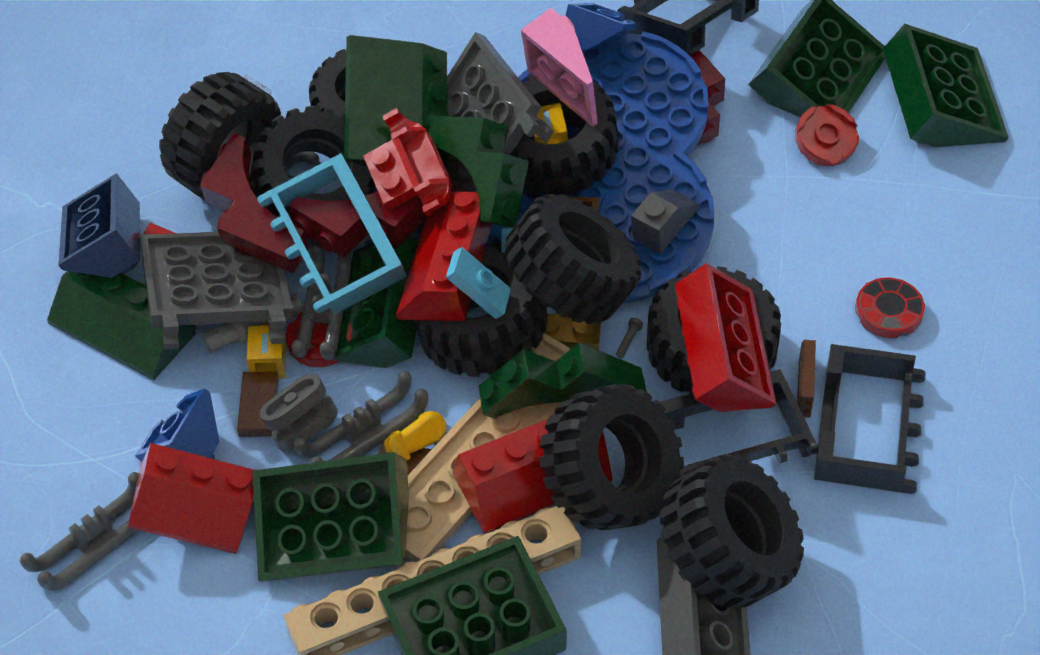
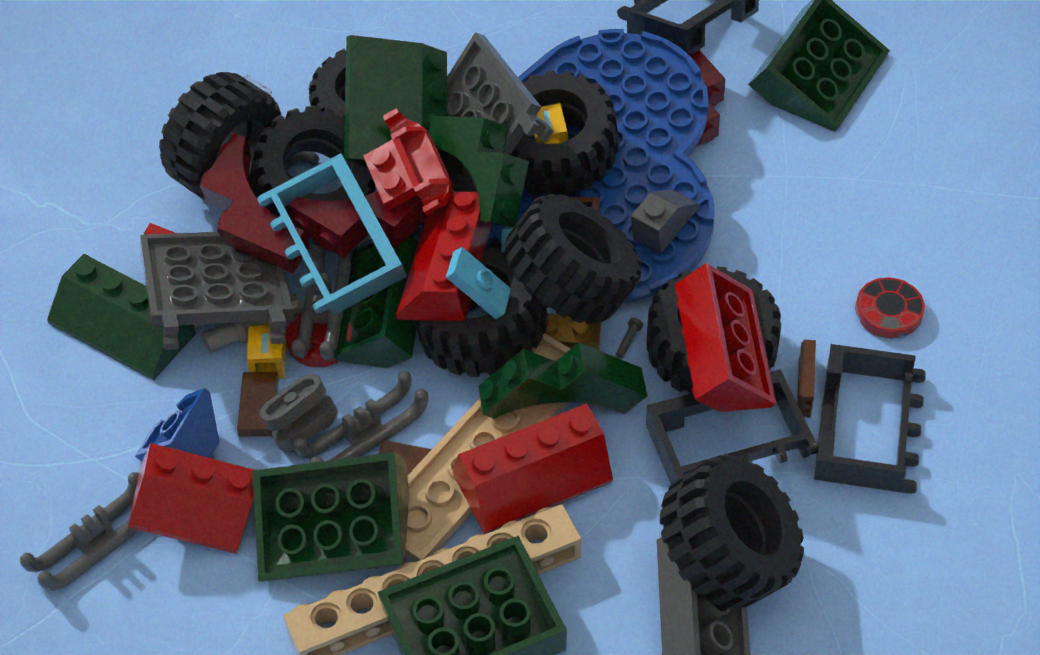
dark blue slope [58,173,140,278] -> none
yellow piece [384,411,447,460] -> none
bright pink slope [521,8,598,127] -> none
black tyre [539,384,684,530] -> none
blue slope [565,3,636,54] -> none
red tile [795,104,859,166] -> none
dark green slope [883,23,1009,147] -> none

